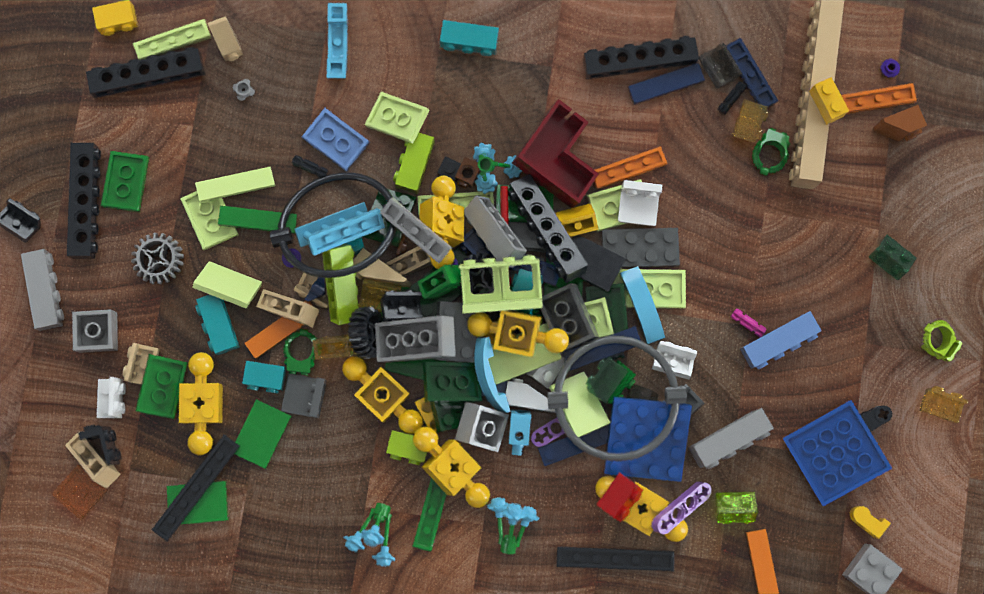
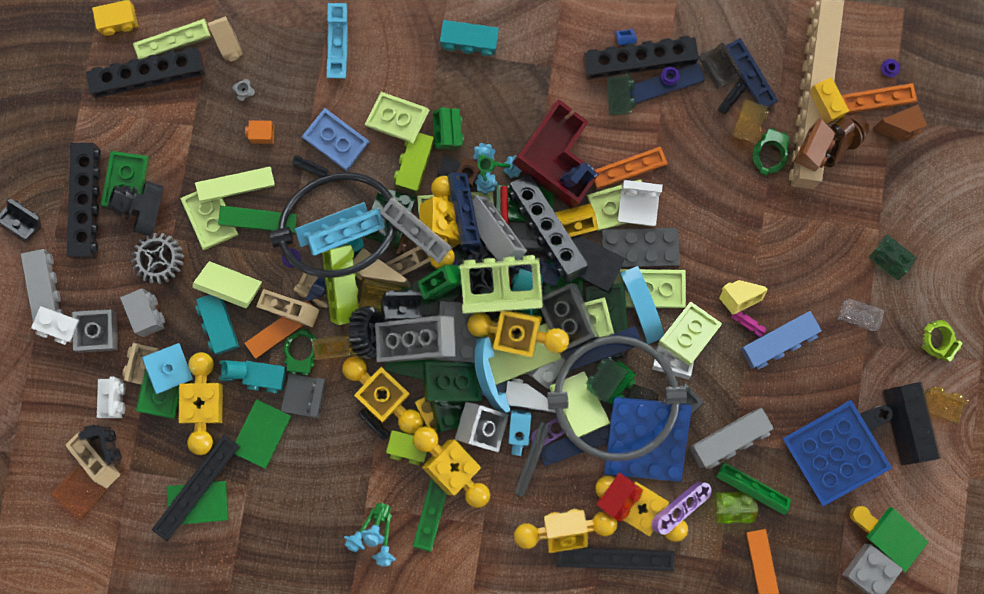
medium azure plant [487,497,539,555] -> none
none -> white bracket [31,306,79,345]
none -> black beam [107,181,163,236]
none -> light grey brick [120,288,165,337]
none -> medium azure plate [141,343,193,394]
none -> teal piece [219,360,247,381]
none -> orange brick [245,120,274,144]
none -> black axle [358,408,390,440]
none -> green brick [432,107,464,150]
none -> dark blue plate [448,172,481,247]
none -> yellow brick [514,509,617,553]
none -> dark grey axle [515,422,550,496]
none -> dark blue bracket [559,162,598,189]
none -> clear green bracket [607,73,635,116]
none -> blue tile [615,29,637,46]
none -> yellowish green tile [658,302,722,366]
none -> dark purple plate [661,67,680,86]
none -> green tile [716,462,791,515]
none -> light yellow slope [719,280,768,315]
none -> slope [794,118,835,172]
none -> reddish brown beam [824,114,869,167]
none -> clear brick [837,298,885,331]
none -> green tile [866,506,929,573]
none -> black slope [883,382,941,465]

